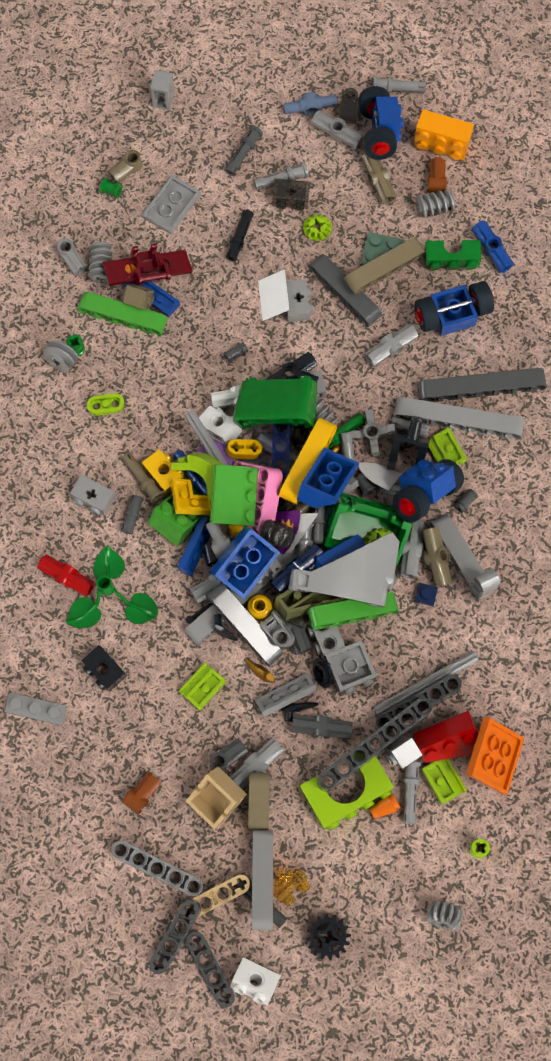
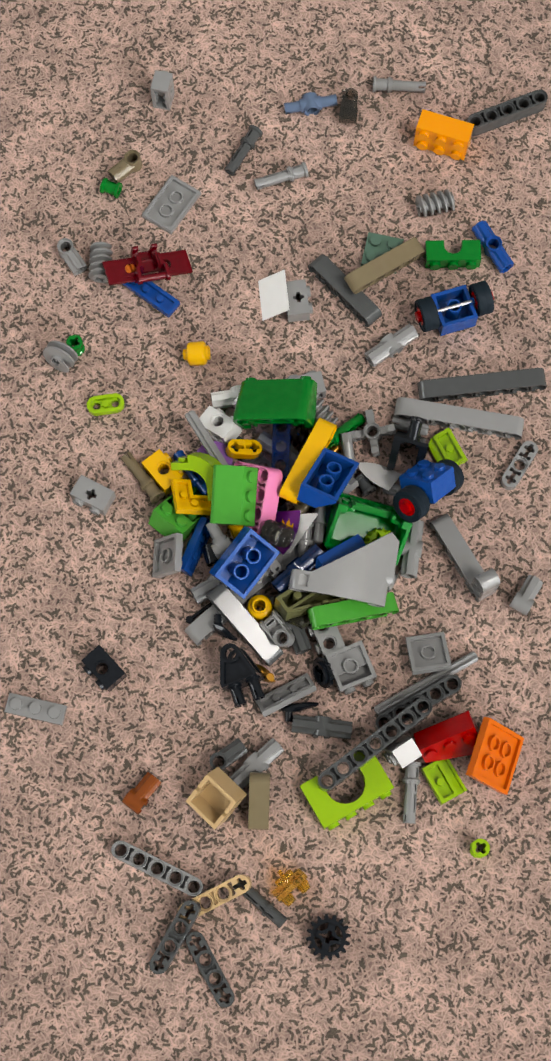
red piece [37,554,95,597] -> none
green plant [66,546,158,629] -> none
bright green beam [77,292,168,336] -> none
dark grey pin [121,495,144,535] -> none
dark tan brick [123,284,154,309] -> none
lime plate [179,662,227,711] -> none
dark grey pin [224,342,248,363] -> none
black pin [226,209,254,261] -> none
white brick [230,957,281,1006] -> none
light grey beam [252,830,273,930] -> none
black piece [265,352,319,383] -> none
clear smoke brick [272,179,310,211] -> none
lime gear [303,214,332,241] -> none
light grey piece [311,110,364,149] -> none
brick [358,86,404,160] -> none
dark tan piece [362,154,396,205] -> none
orange cone [369,793,401,819] -> none
dark blue plate [414,583,438,607] -> none
dark tan piece [422,526,452,587] -> none
dark orange piece [427,157,447,193] -> none
light grey gear [427,901,463,931] -> none
dark grey pin [454,489,478,513] -> none
none -> light grey plate [152,533,183,578]
none -> yellow head [183,341,211,366]
none -> black piece [220,643,265,708]
none -> light grey plate [405,632,452,675]
none -> dark grey beam [467,89,548,136]
none -> light grey beam [501,441,538,490]
none -> light grey piece [509,575,543,616]

